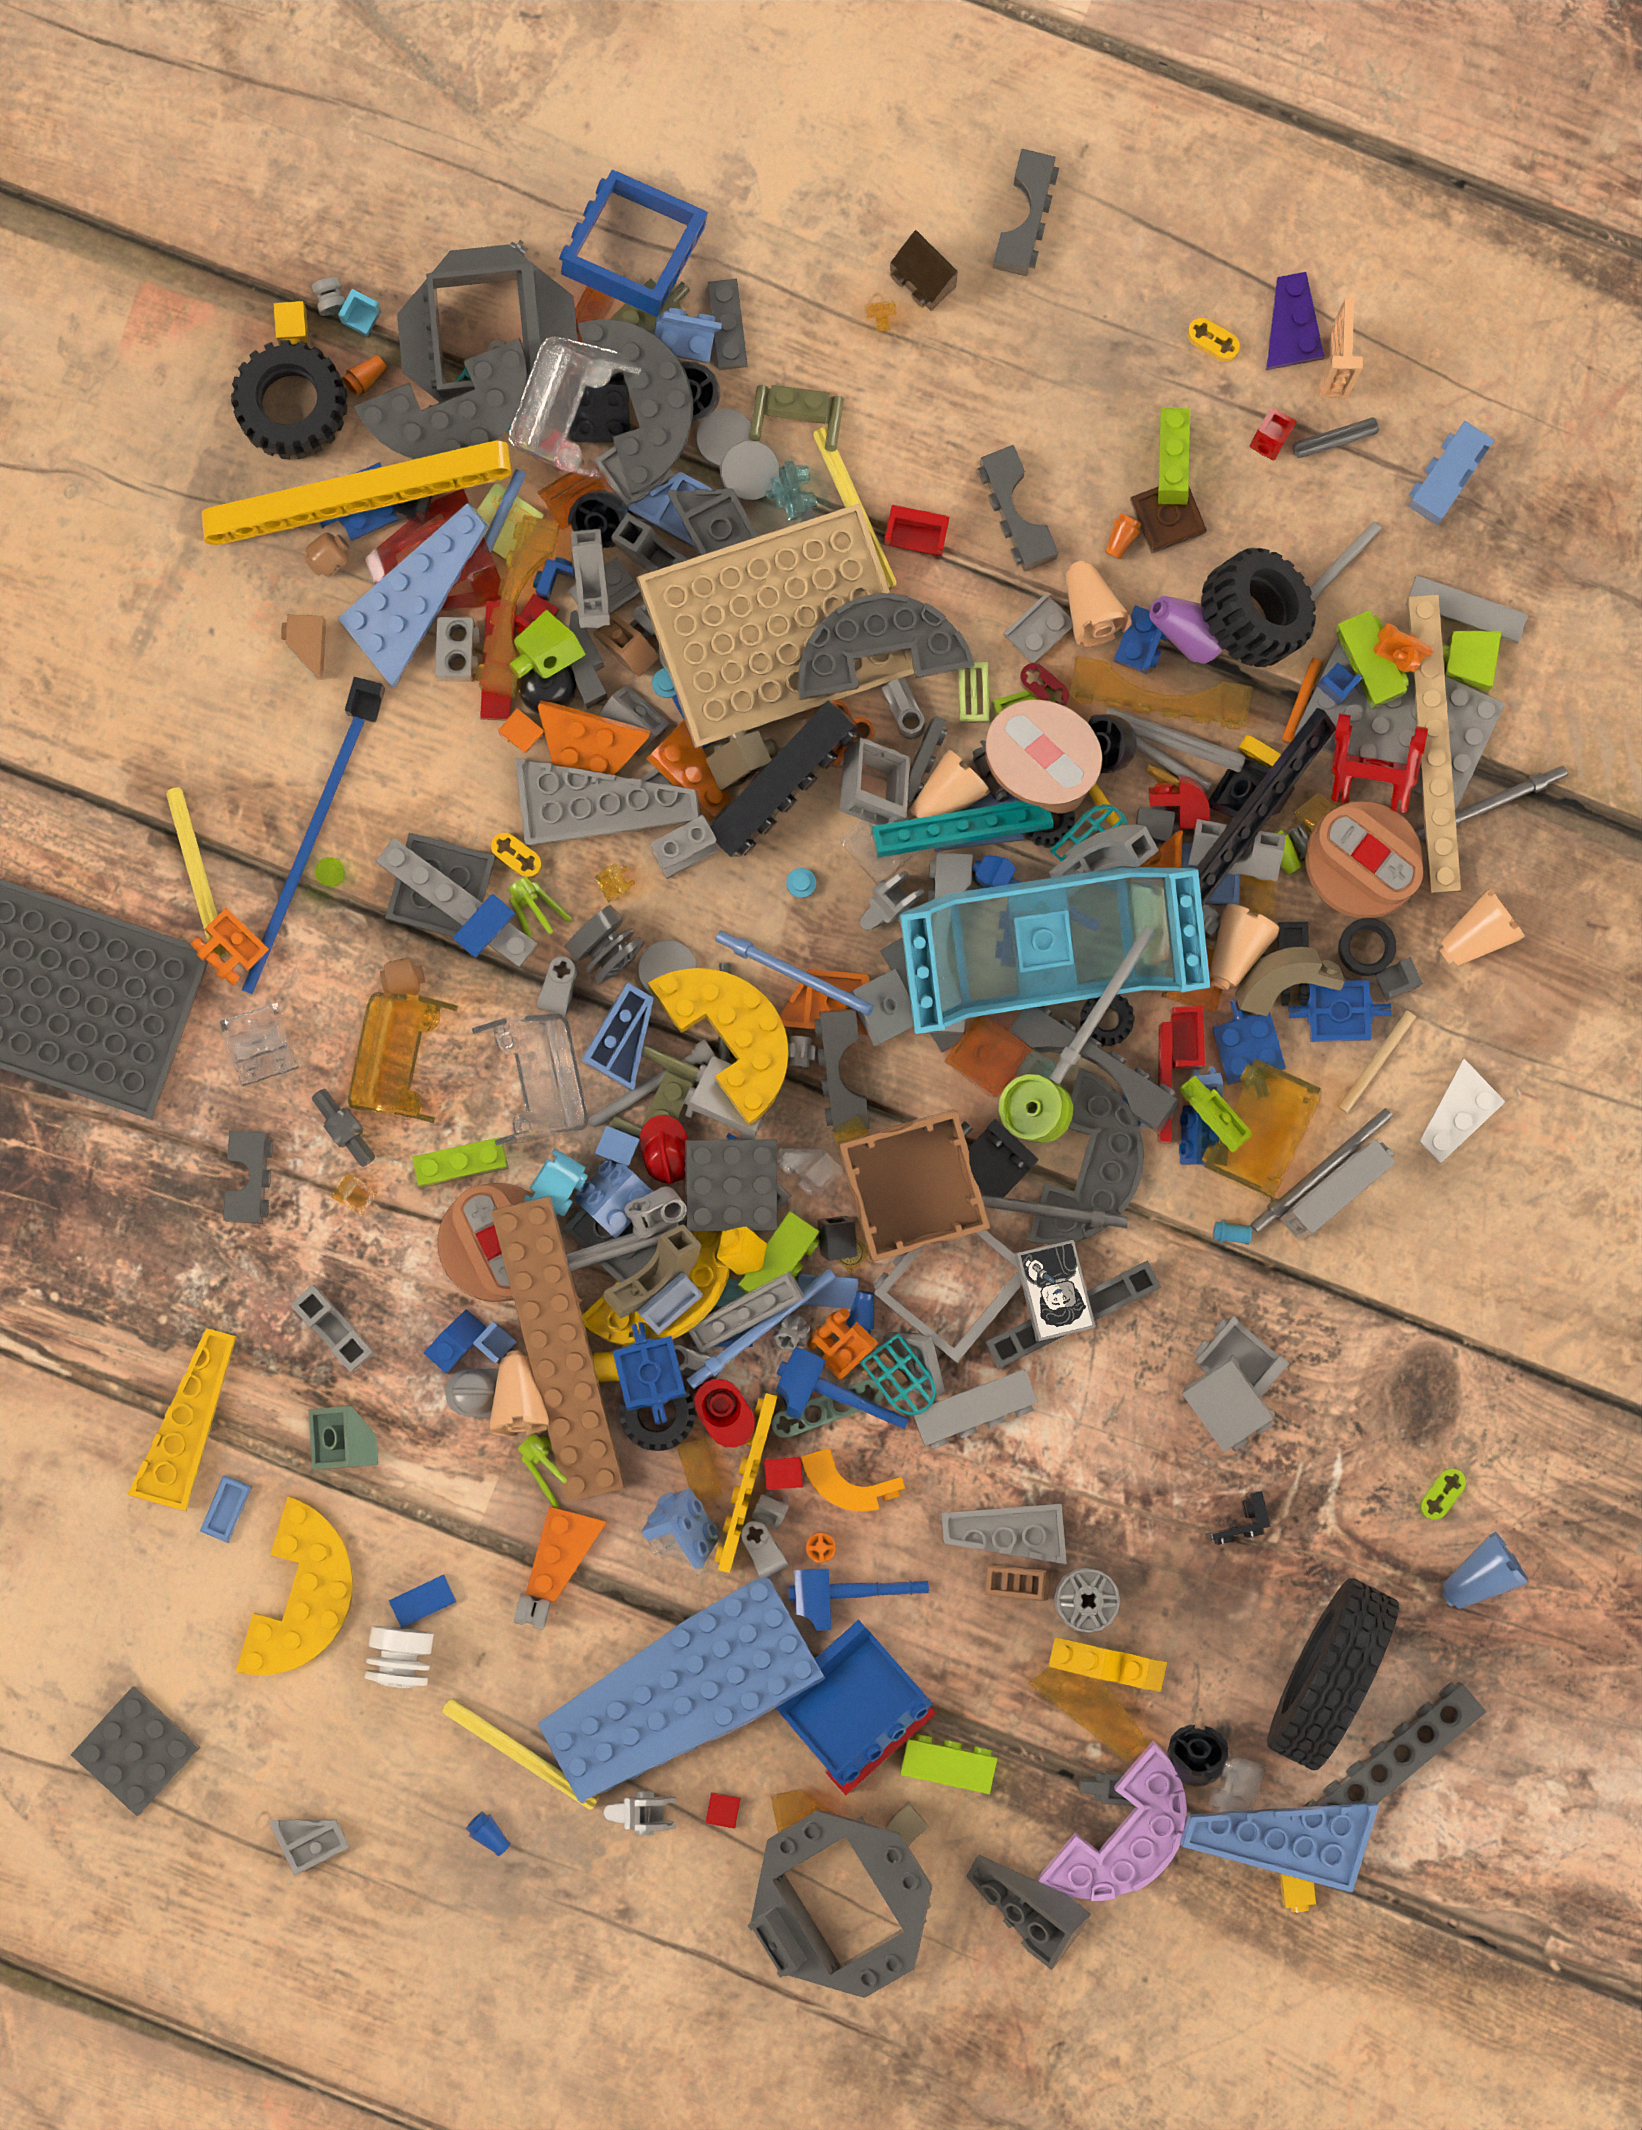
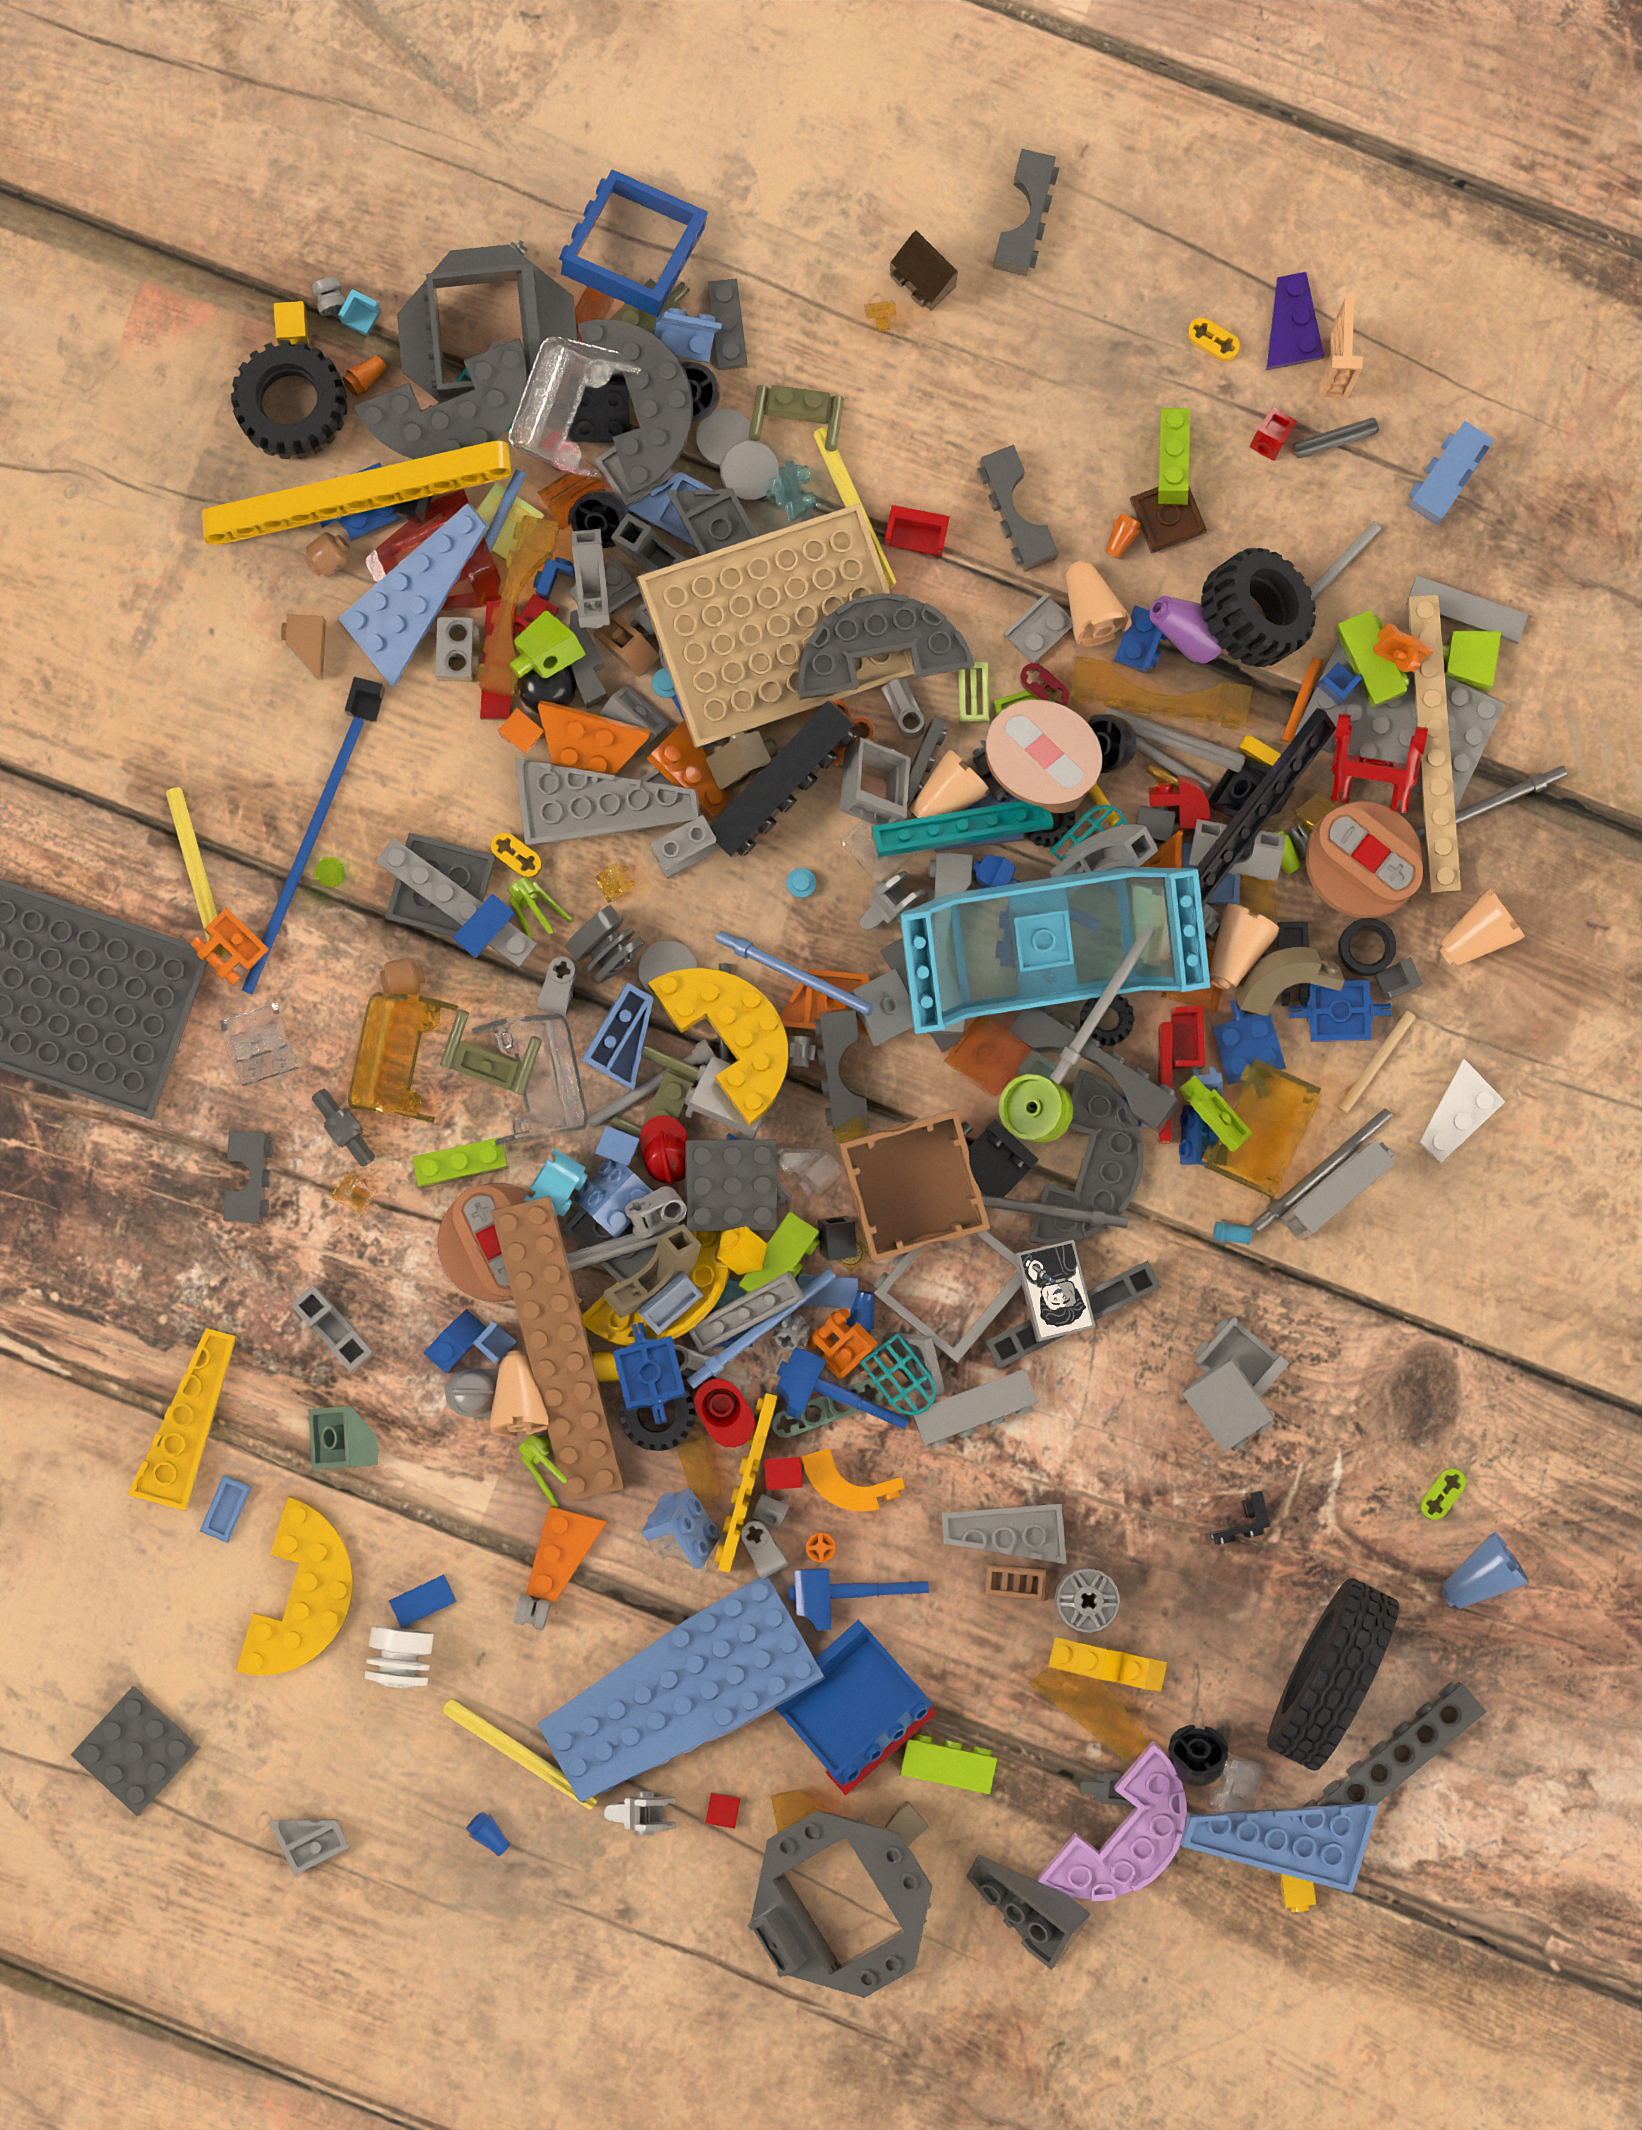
none -> olive plate [440,1009,542,1095]

